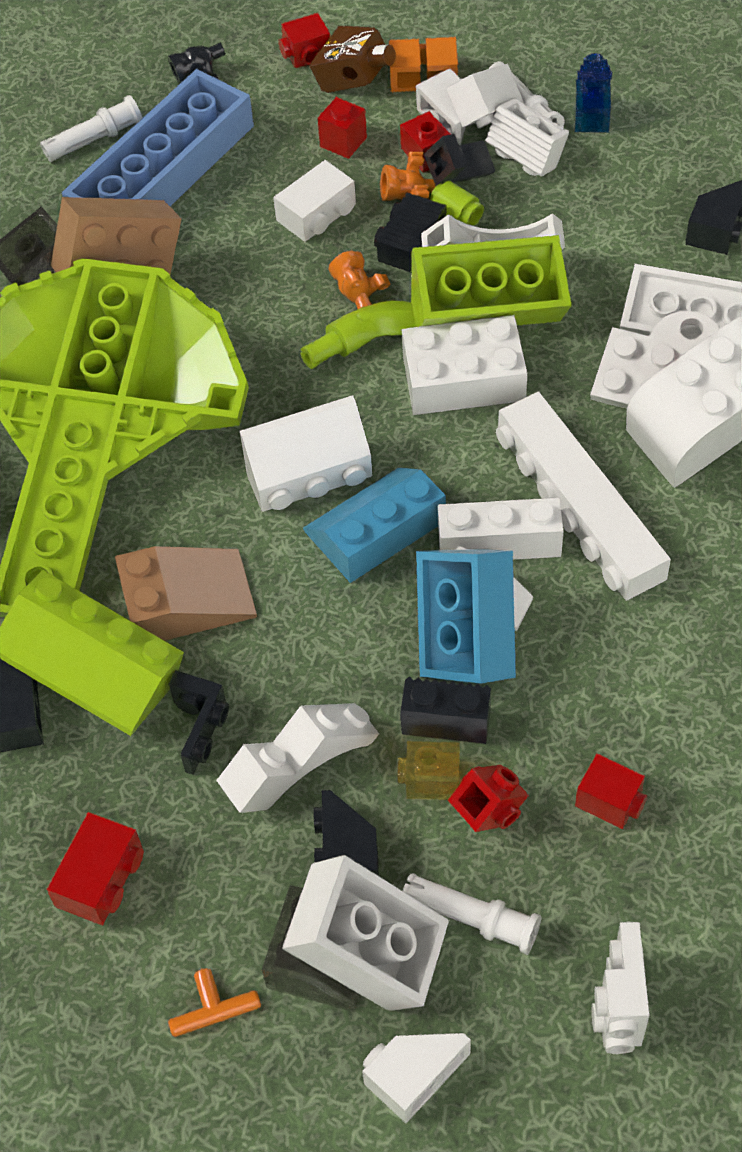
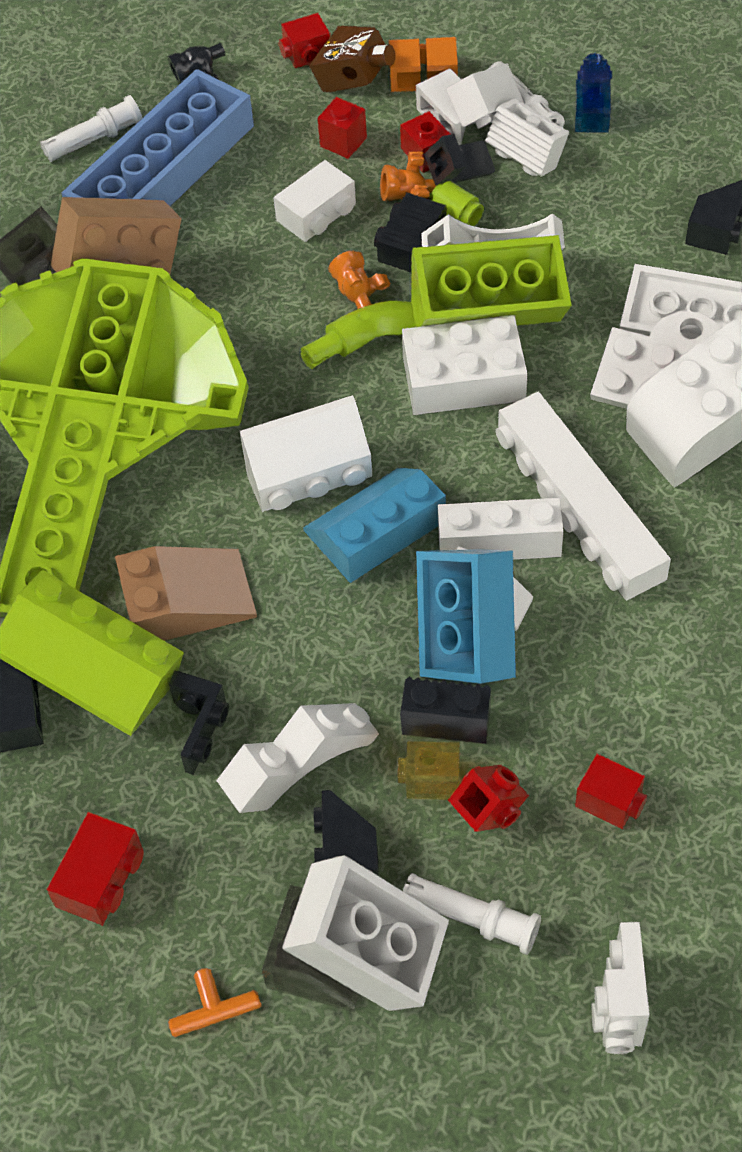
white slope [362,1033,471,1123] -> none

